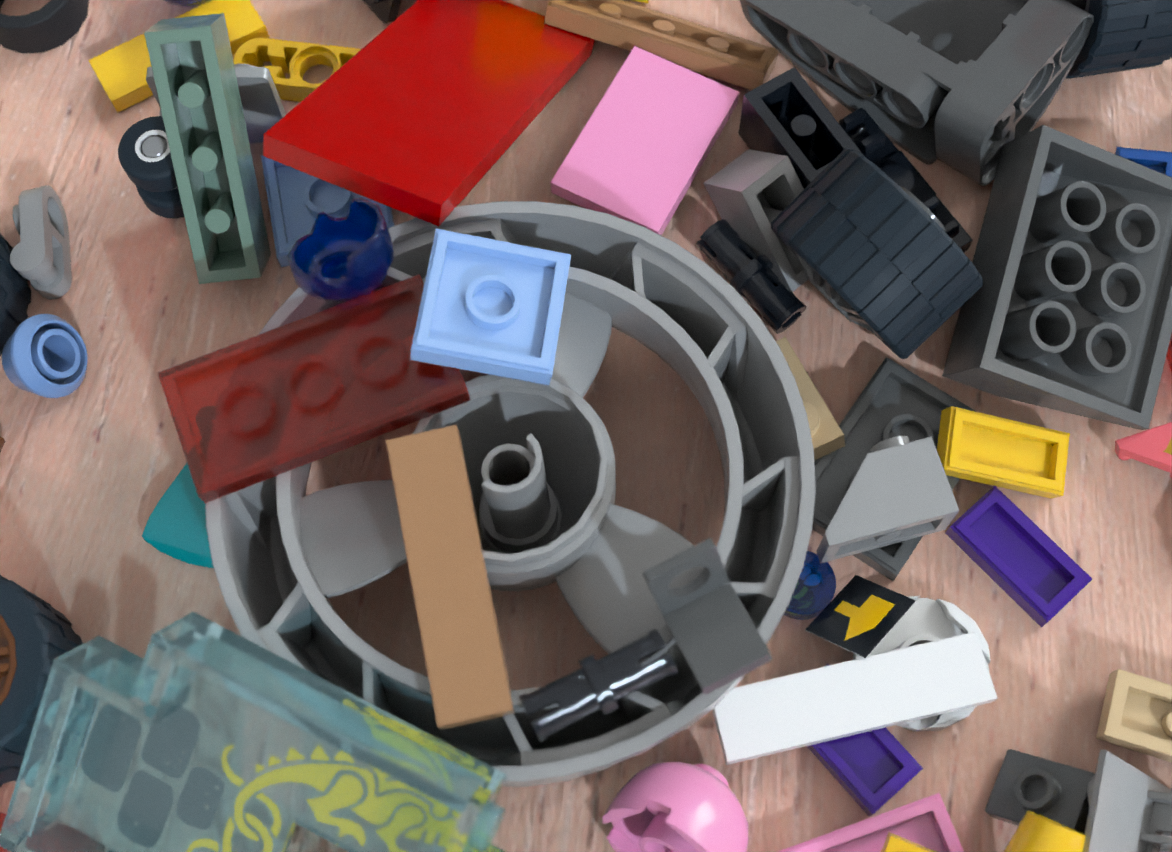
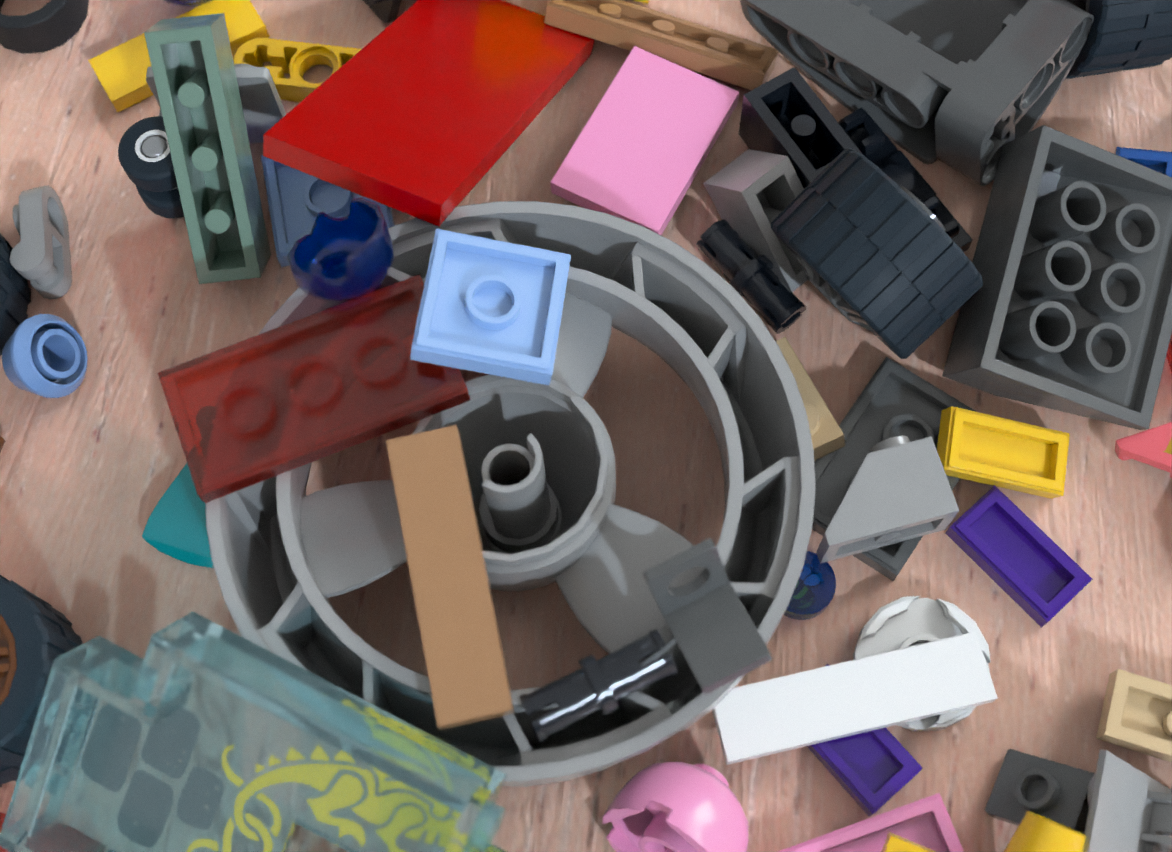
black sticker [805,575,916,659] -> none

